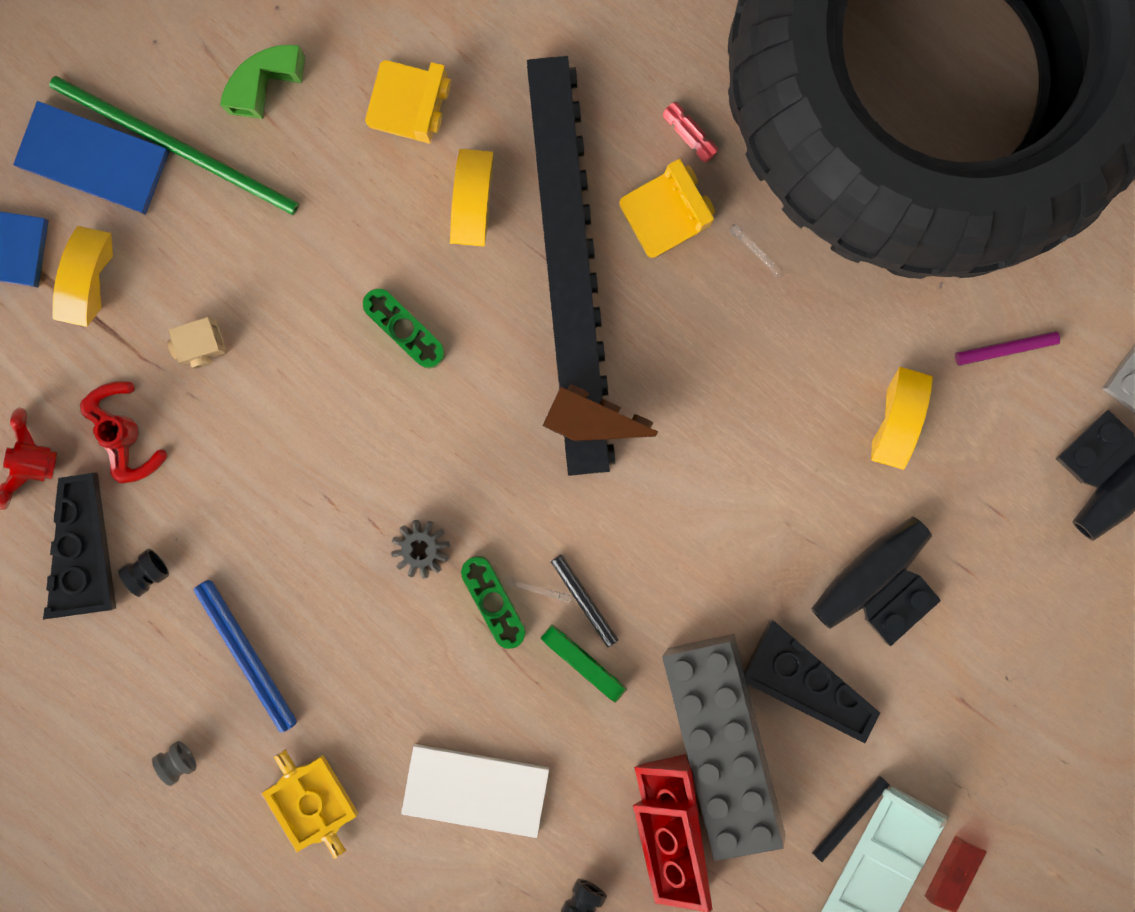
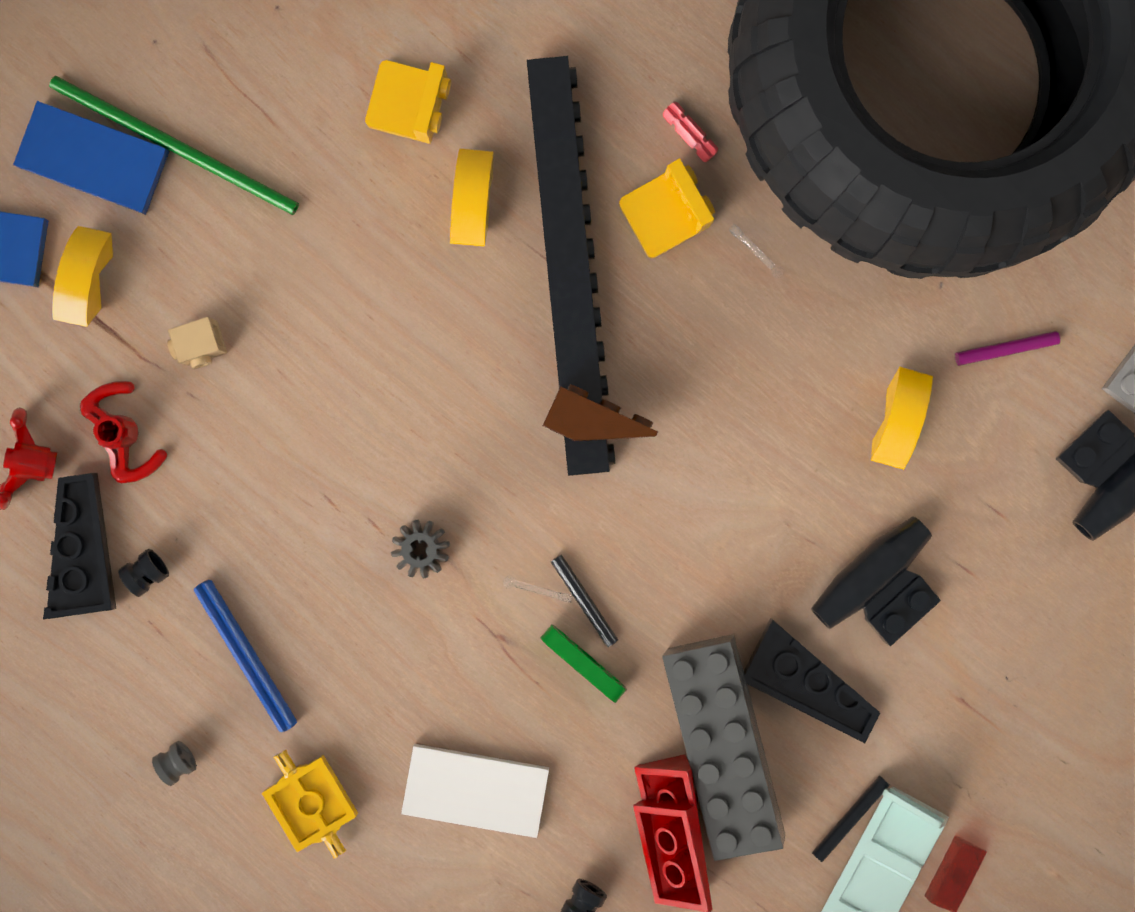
bright green brick [220,45,305,119] -> none
green beam [363,289,445,369] -> none
green beam [461,556,525,649] -> none

